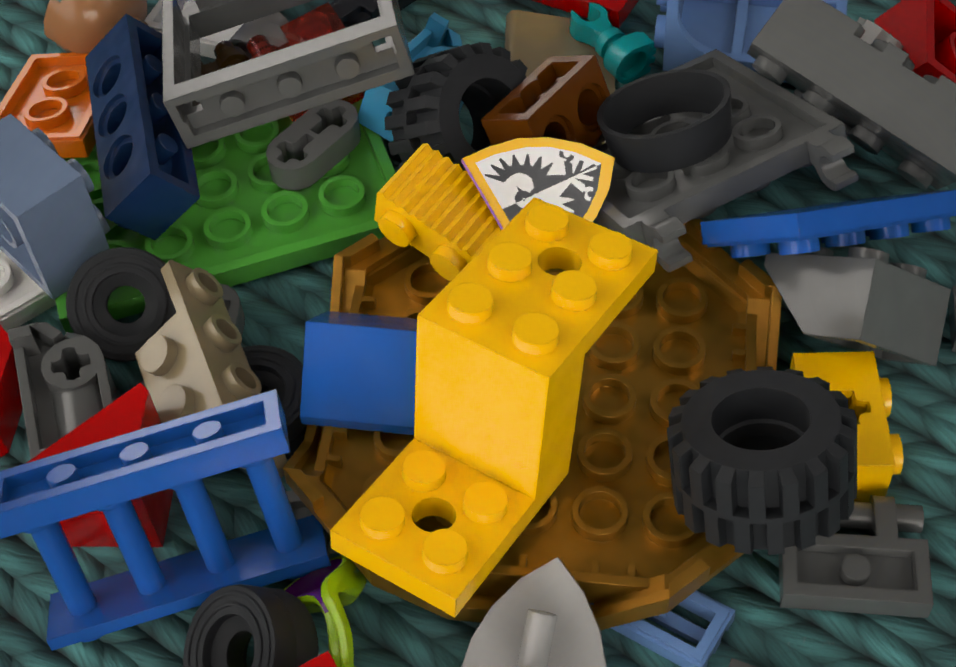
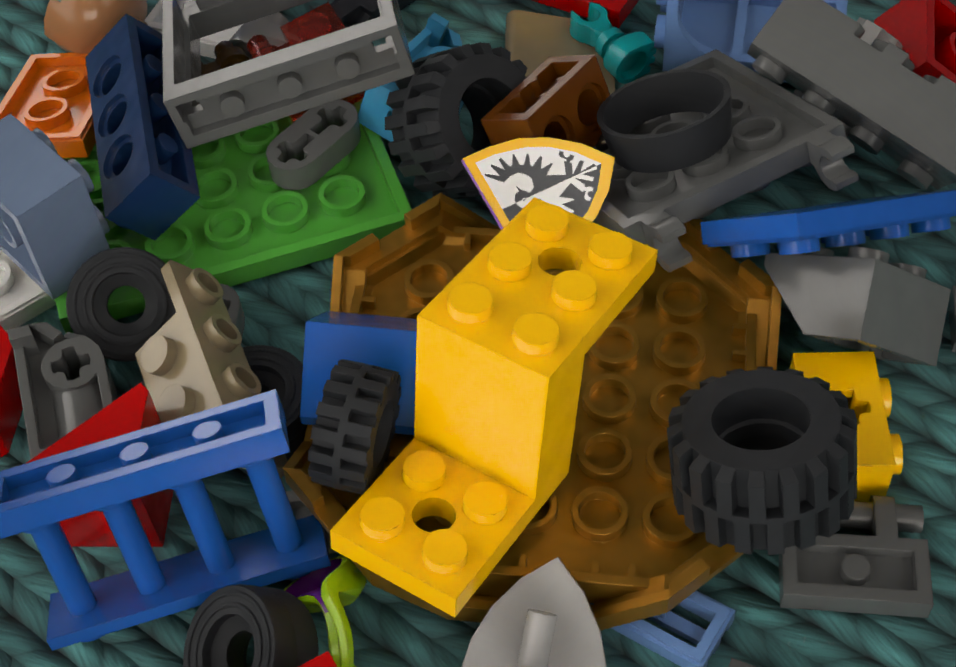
yellow brick [374,143,501,281] -> none
none -> black tyre [308,359,402,495]

